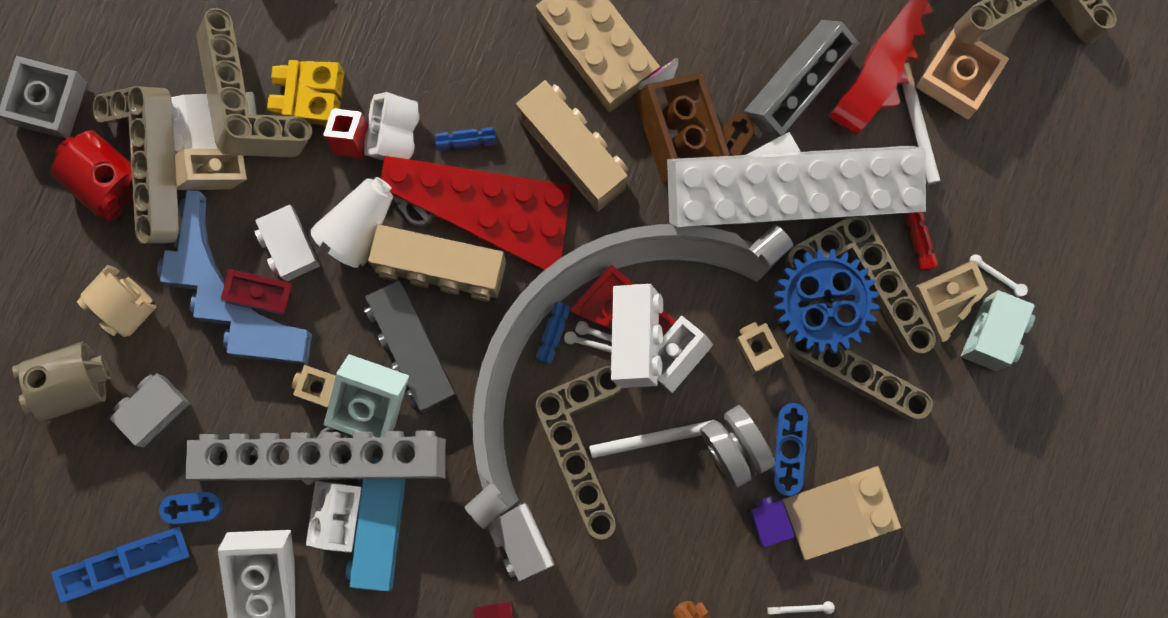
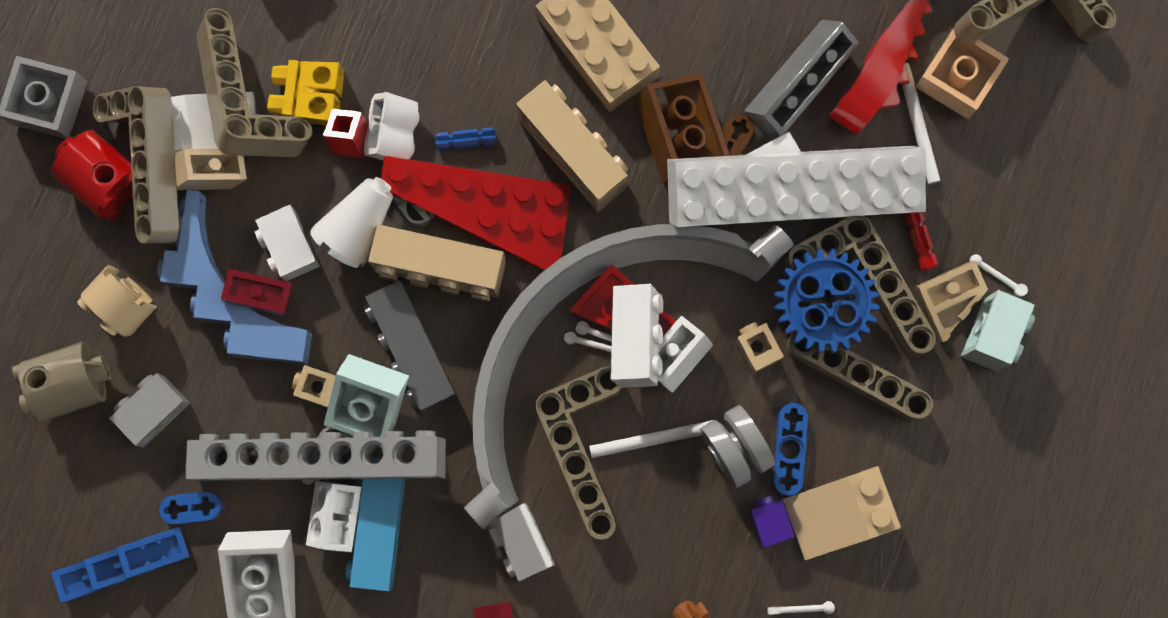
blue axle [536,302,570,364] -> none
white sticker [638,58,678,91] -> none

